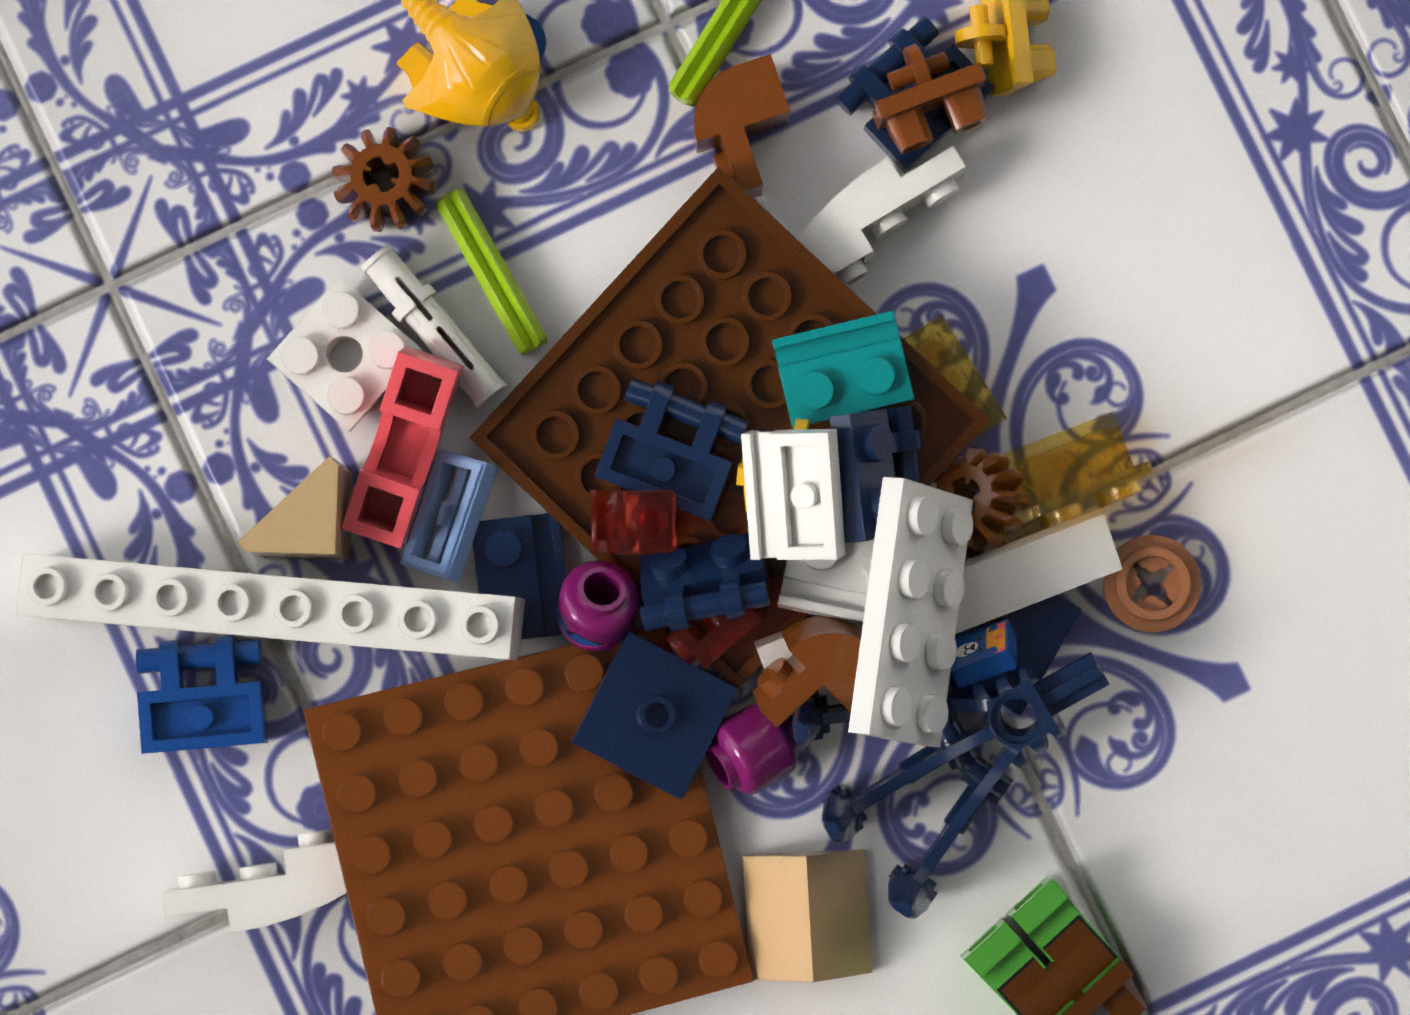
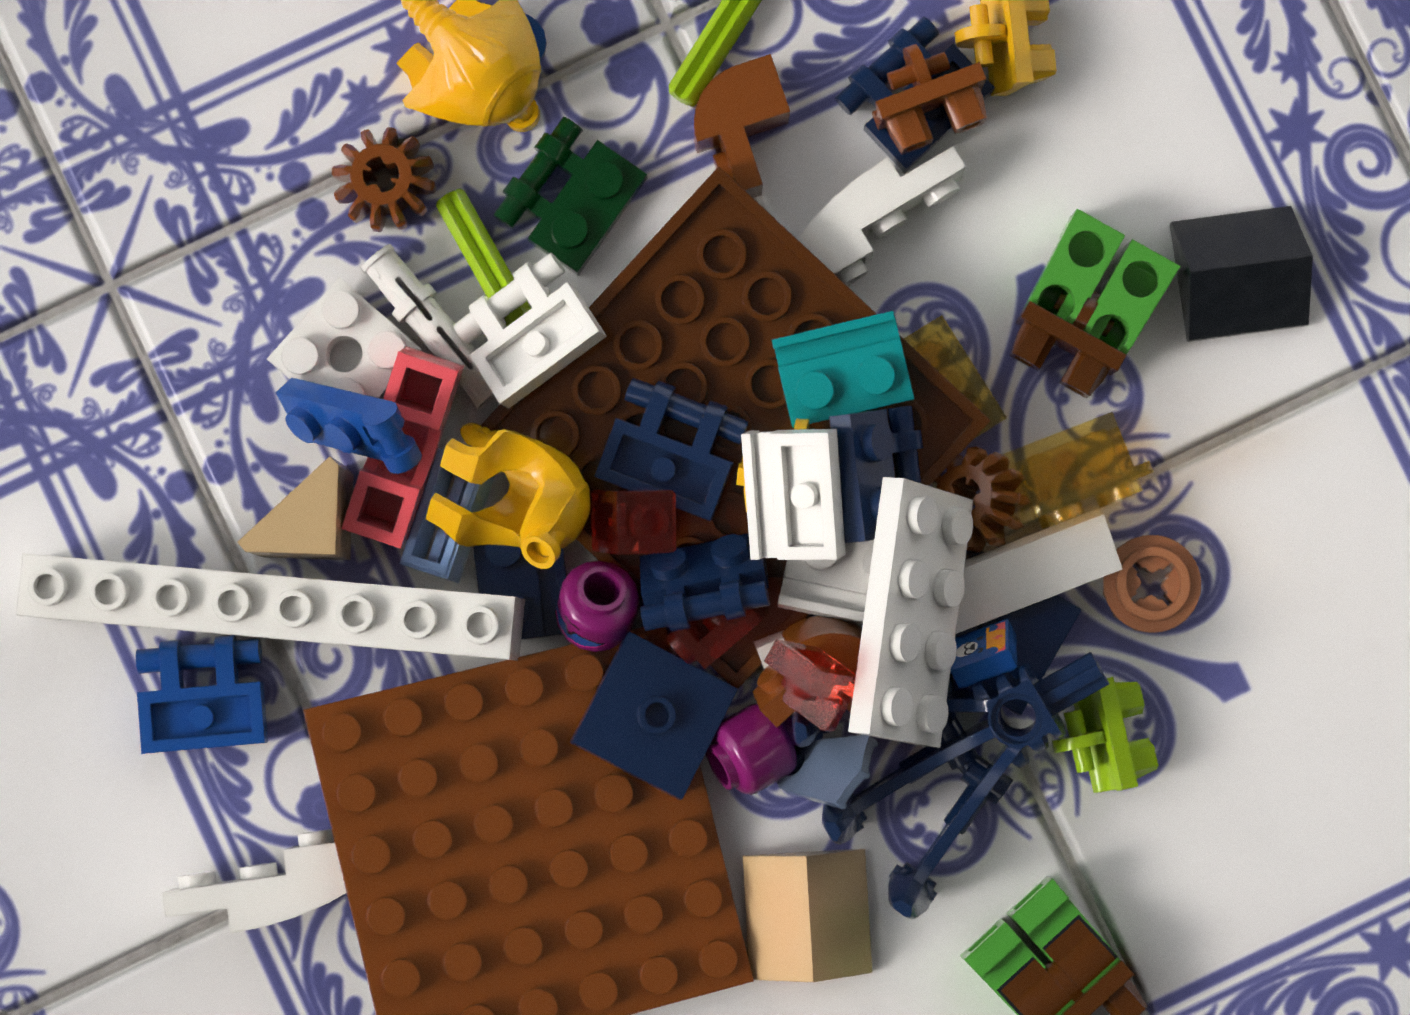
none -> blue plate [275,378,422,474]
none -> yellow piece [425,423,591,569]
none -> white plate [453,252,607,408]
none -> dark green plate [493,116,647,276]
none -> clear red bracket [764,639,856,732]
none -> sand blue piece [777,735,878,809]
none -> bright green hips [1010,209,1181,398]
none -> lime hips [1052,677,1159,793]
none -> black slope [1170,206,1313,342]

